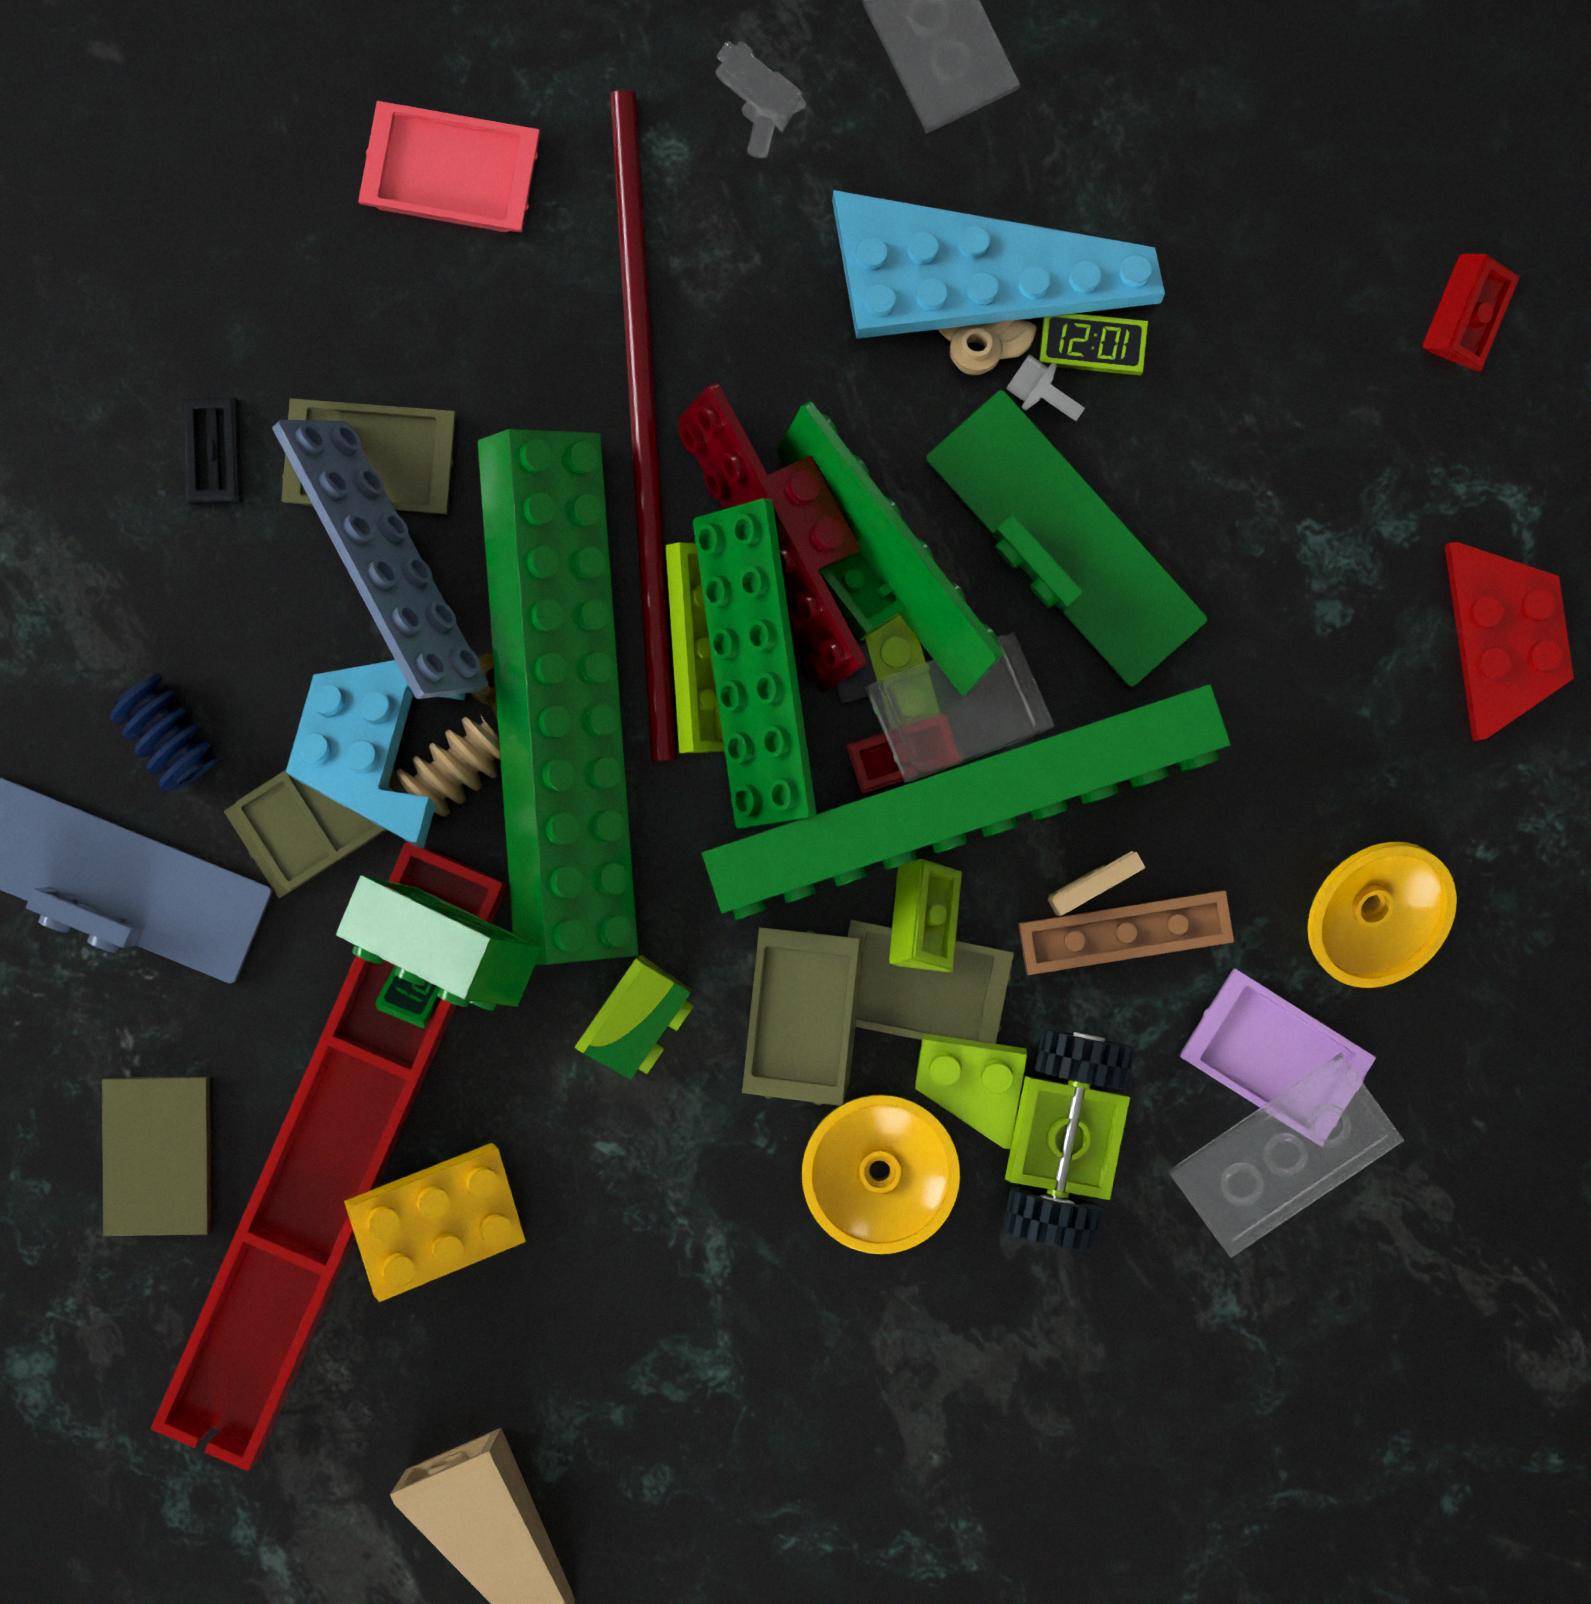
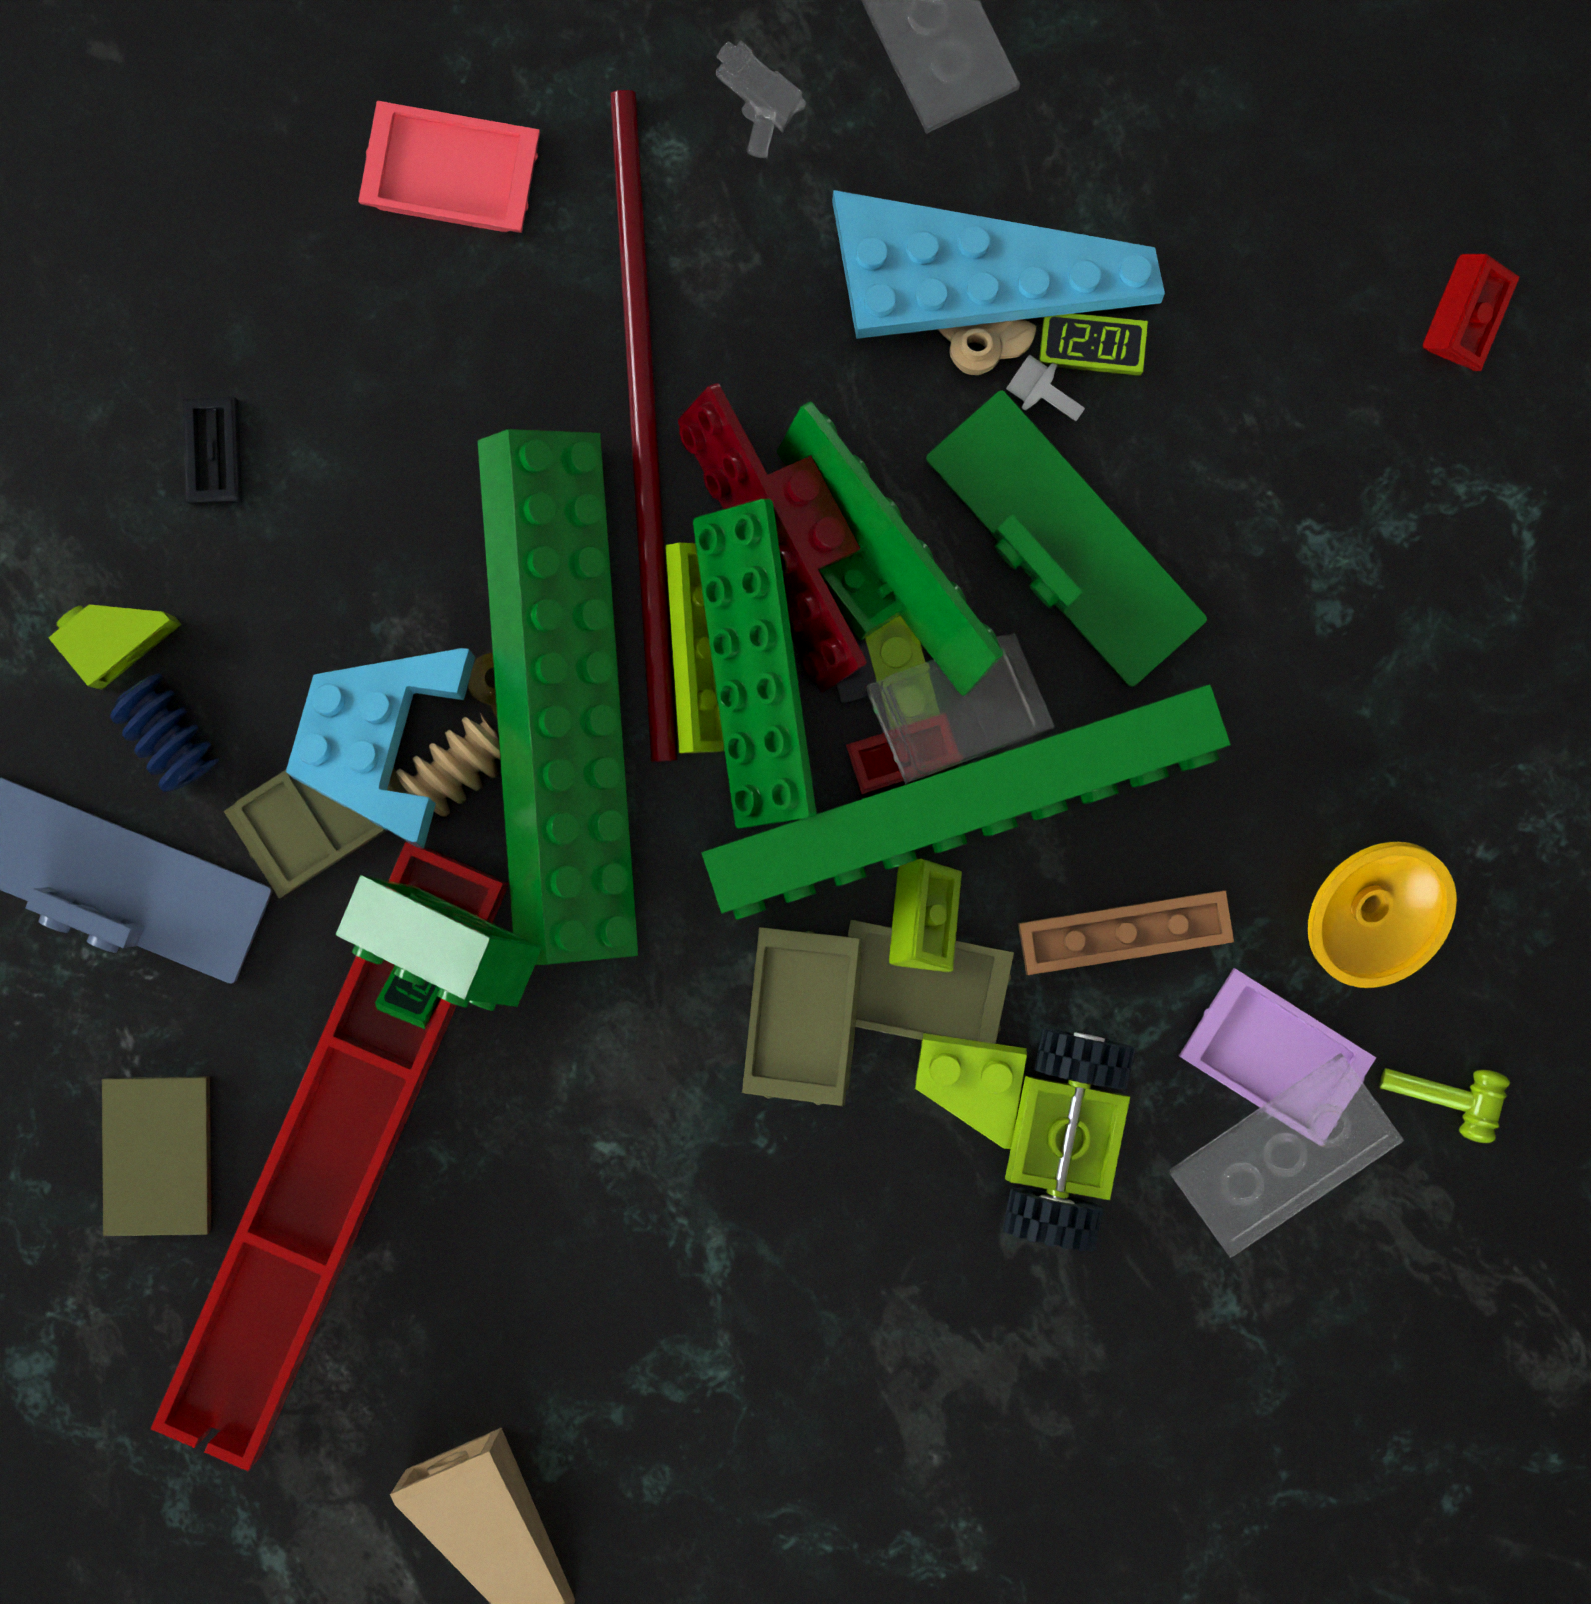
sand blue bracket [272,420,488,699] -> none
olive piece [281,398,456,515] -> none
yellow plate [344,1143,526,1302] -> none
lime slope [575,955,694,1079] -> none
yellow dish [802,1095,960,1254] -> none
tan tile [1047,851,1146,916] -> none
red wing [1444,542,1574,741] -> none
none -> lime slope [48,604,182,690]
none -> lime piece [1379,1068,1510,1143]

